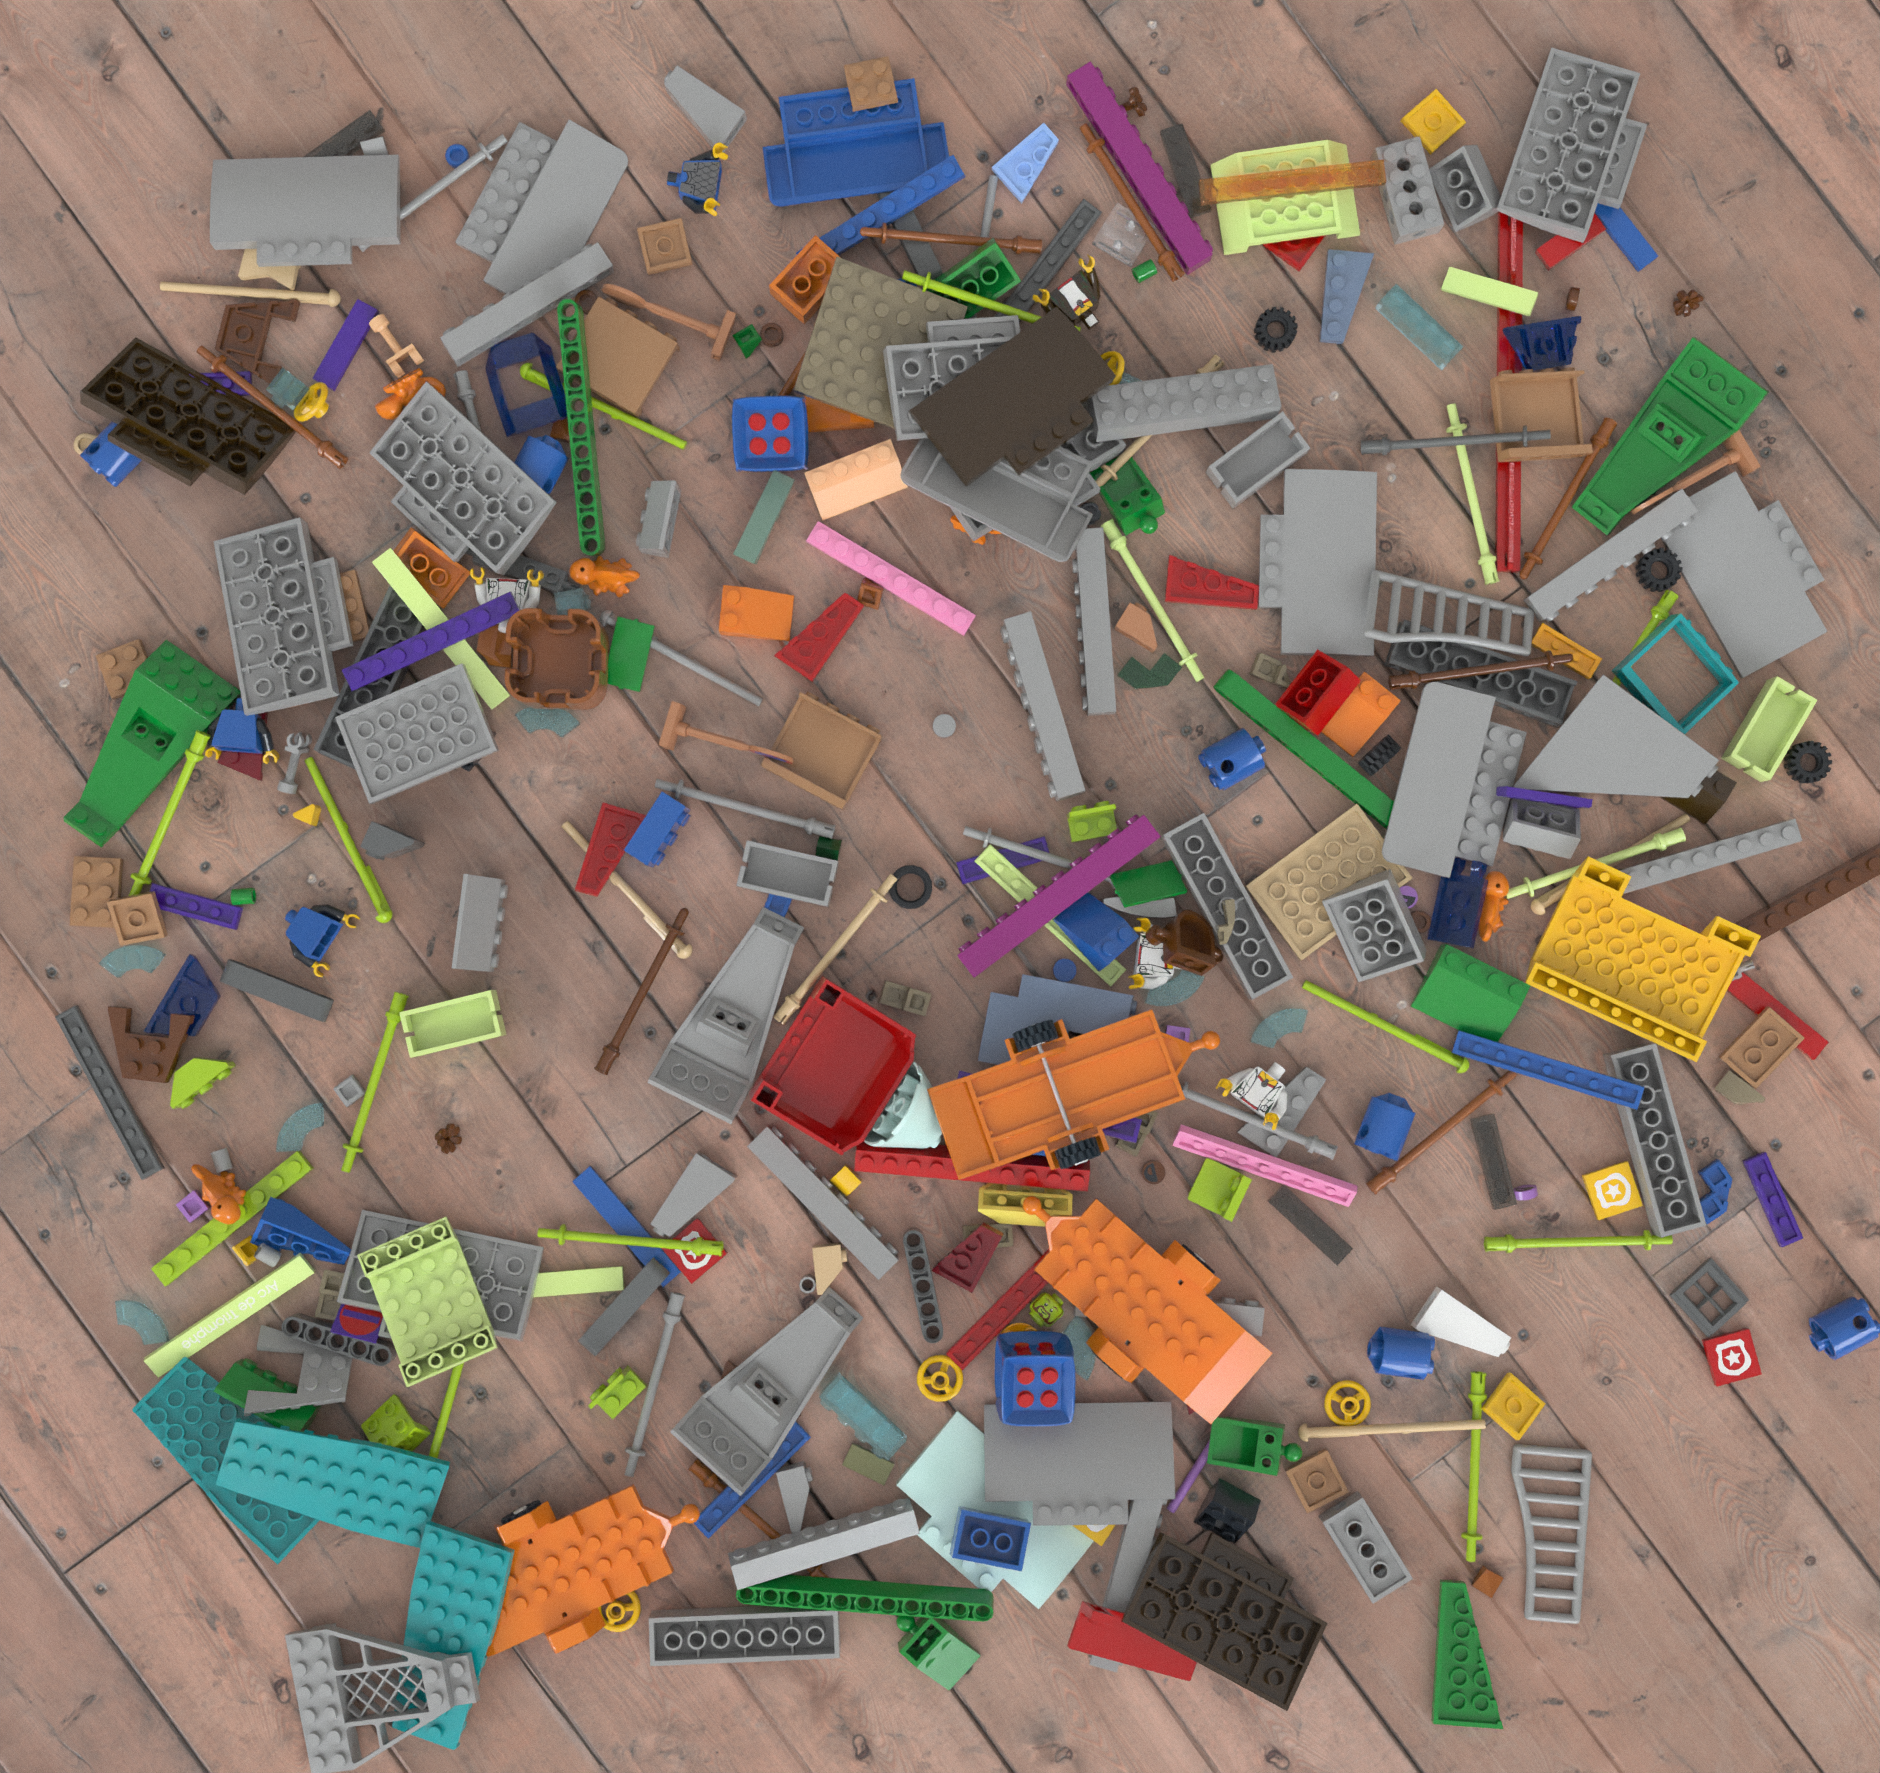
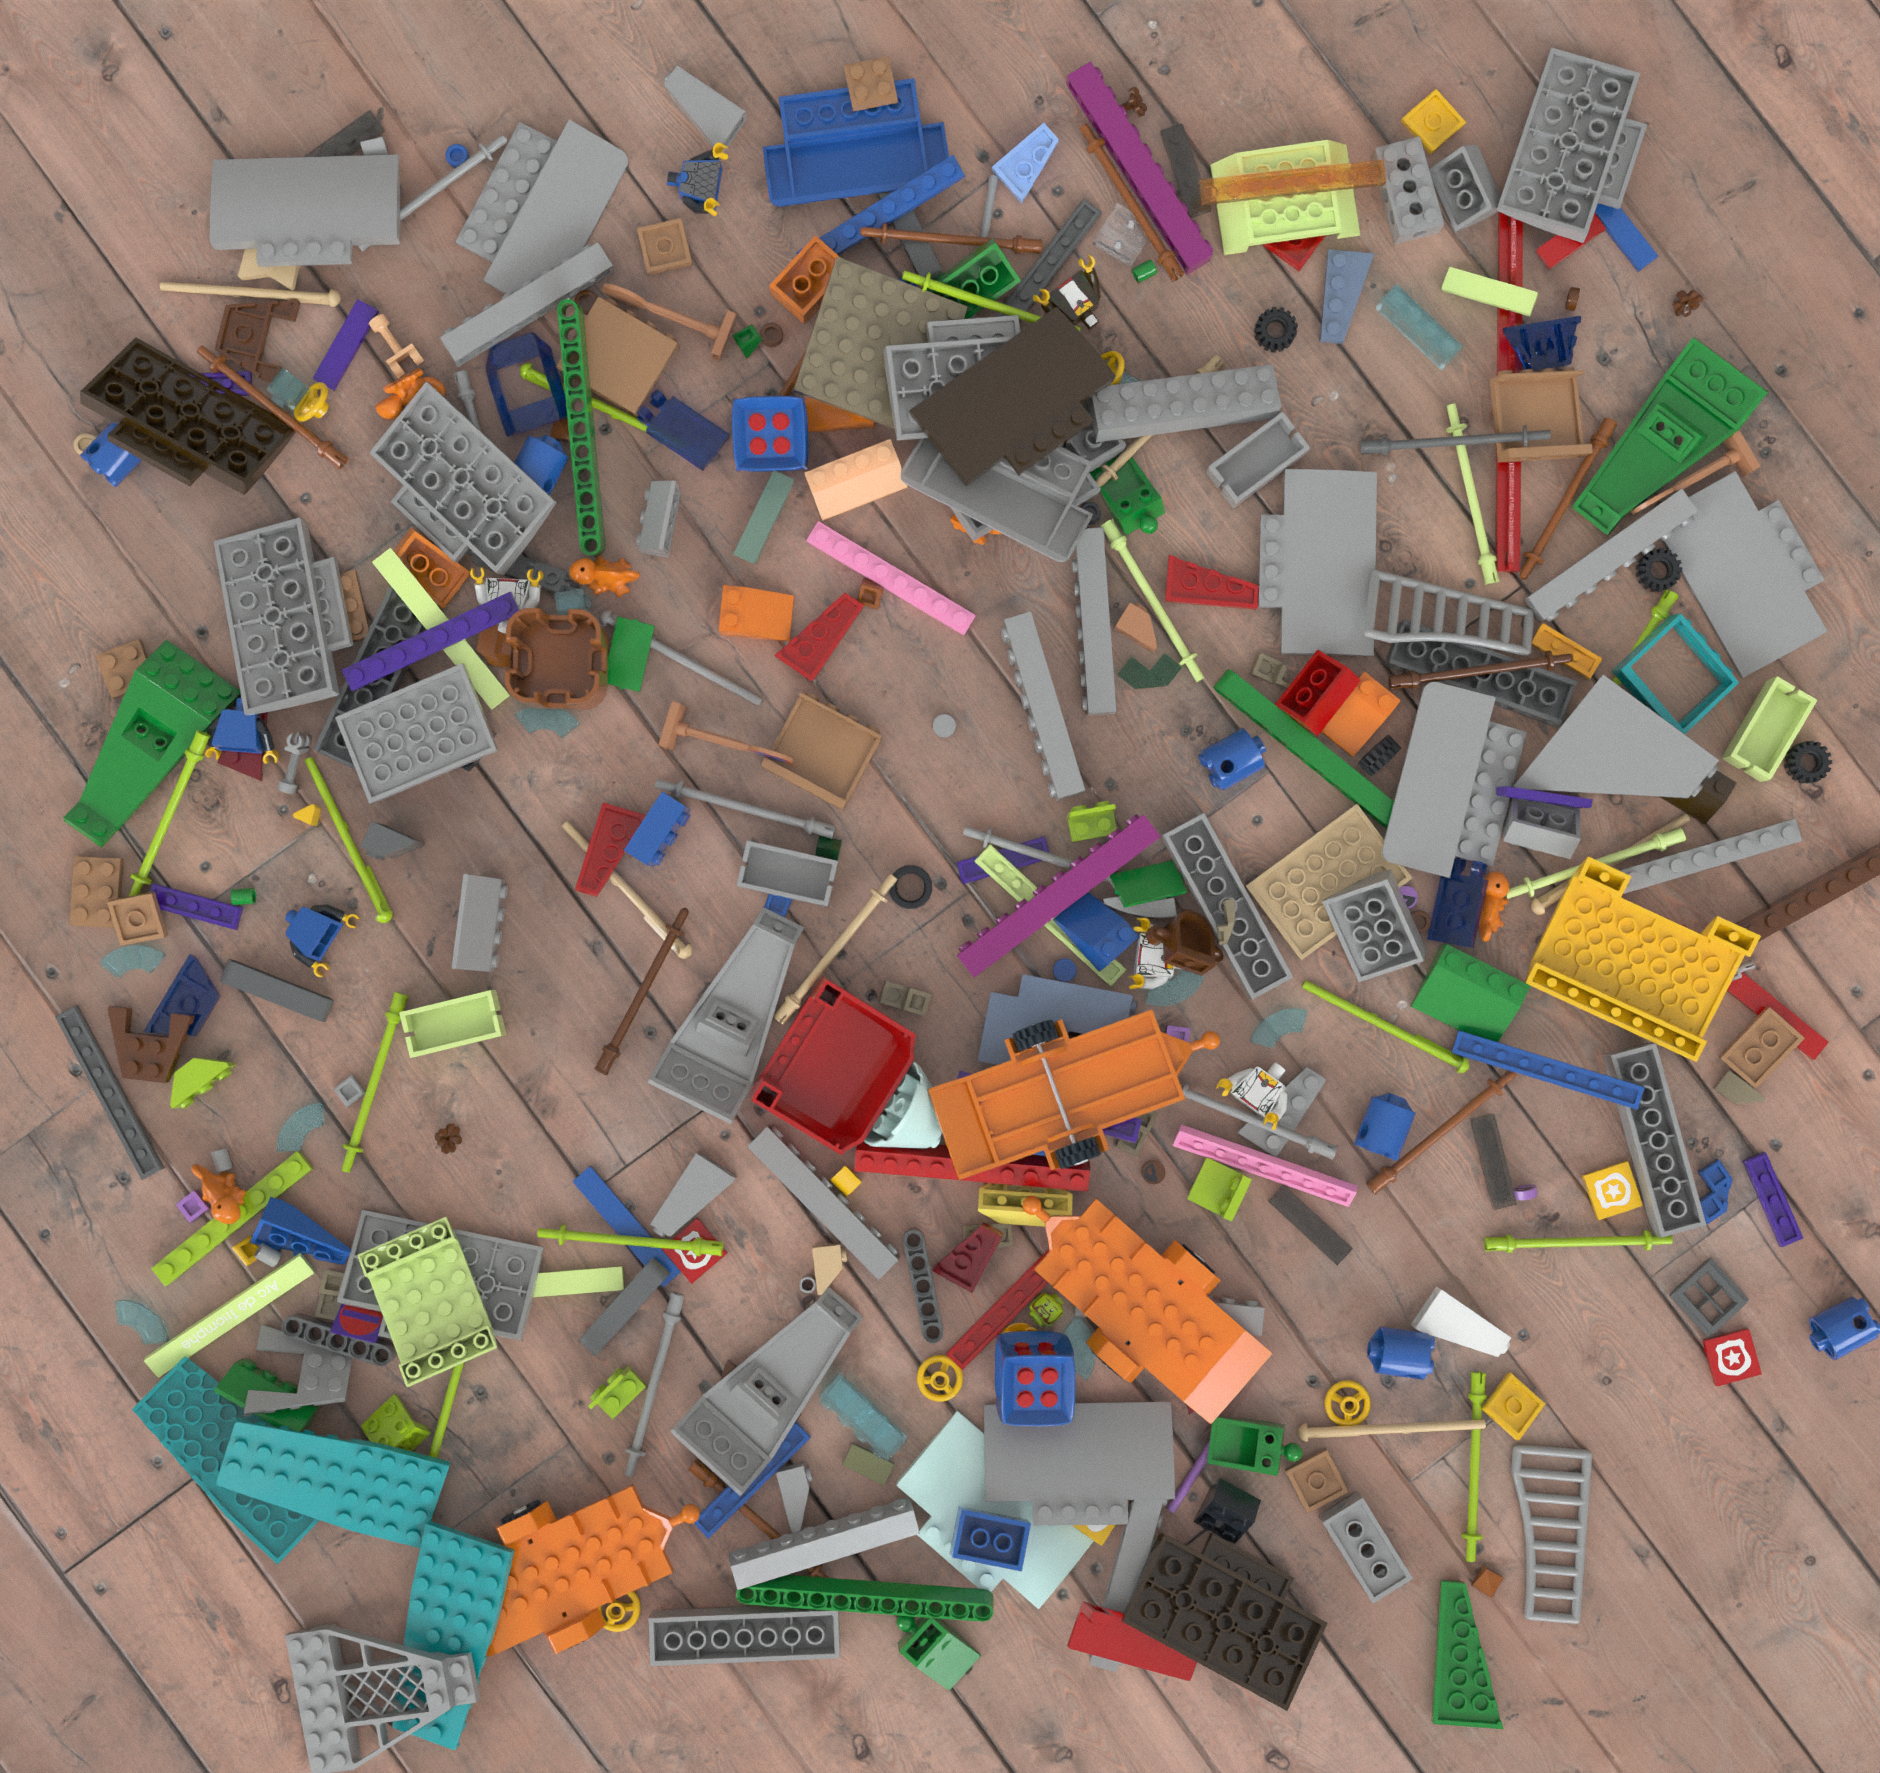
none -> clear blue tile [637,389,730,471]

